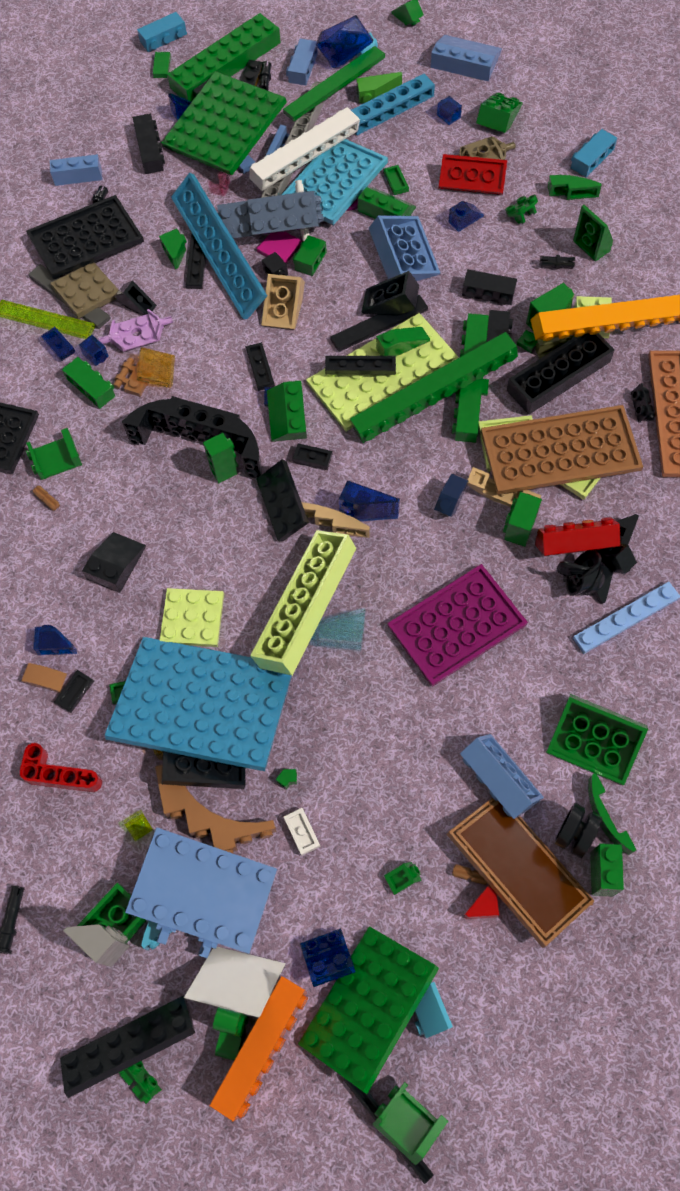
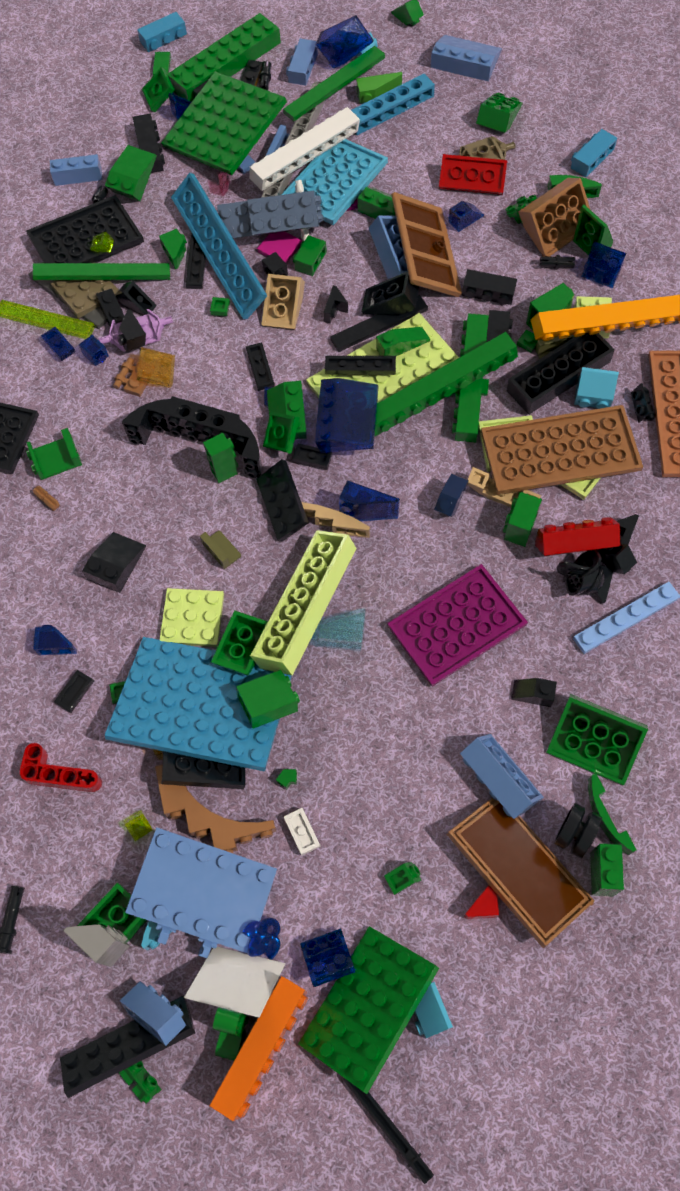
medium nougat slope [21,663,67,693] -> none
green brick [62,357,115,409] -> none
green panel [372,1082,448,1165] -> none
green tile [383,165,409,196] -> none
clear blue brick [437,96,462,125] -> none
medium nougat piece [452,864,487,885] -> none
none -> green tile [33,263,170,280]
none -> clear neon green slope [90,232,114,252]
none -> black plate [95,288,124,326]
none -> green slope [105,145,157,201]
none -> black slope [117,309,146,352]
none -> medium blue brick [120,982,186,1046]
none -> green tile [142,67,175,112]
none -> olive panel [200,530,241,570]
none -> green plate [210,297,230,316]
none -> green slope [211,610,268,676]
none -> green brick [236,670,300,729]
none -> clear blue plate [243,917,280,960]
none -> green tile [263,411,299,453]
none -> clear blue slope [315,378,379,453]
none -> black slope [323,285,348,324]
none -> door [391,192,462,297]
none -> black slope [511,678,557,707]
none -> medium nougat slope [518,178,590,256]
none -> medium azure slope [574,367,619,409]
none -> clear blue brick [581,242,627,289]

